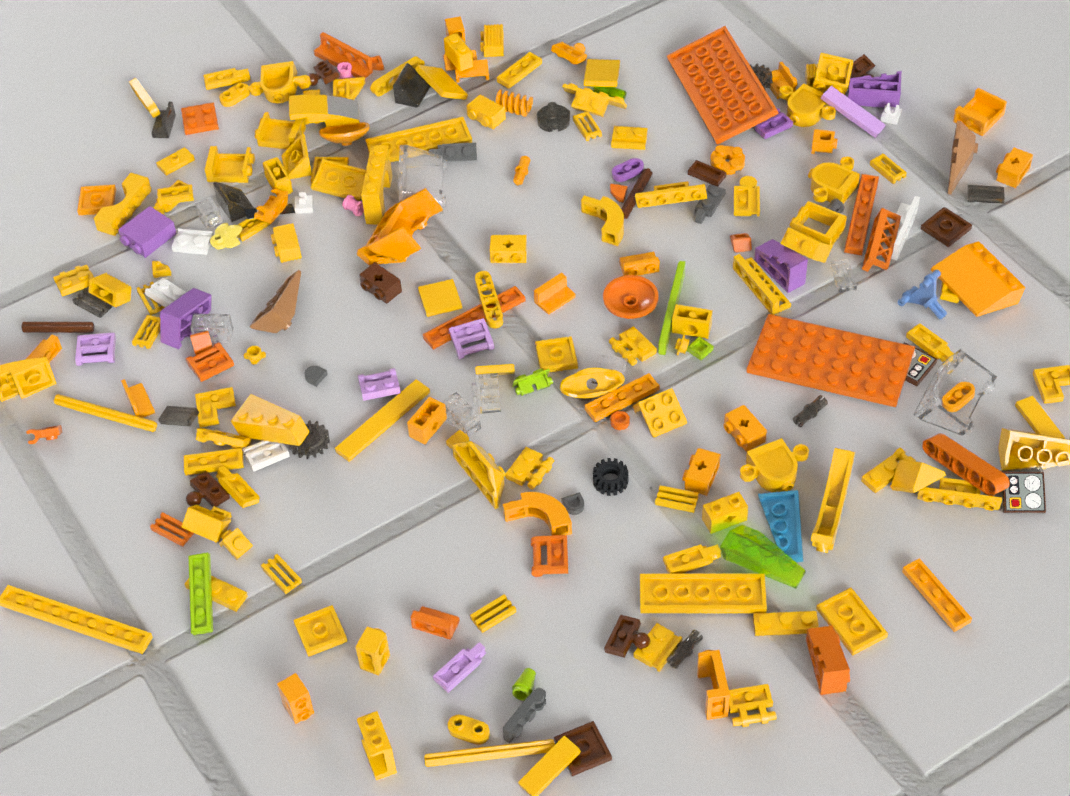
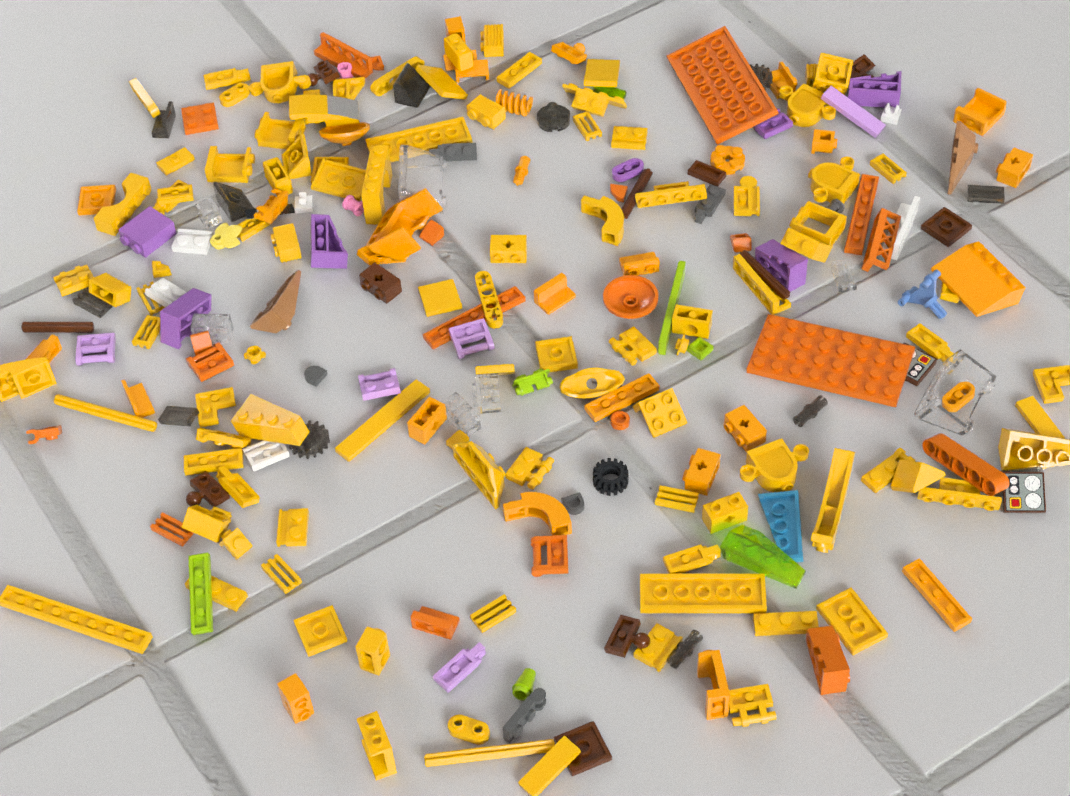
none -> yellow plate [276,508,309,547]
none -> medium lavender wedge [311,214,348,269]
none -> orange slope [419,220,444,246]
none -> reddish brown axle [739,250,790,300]

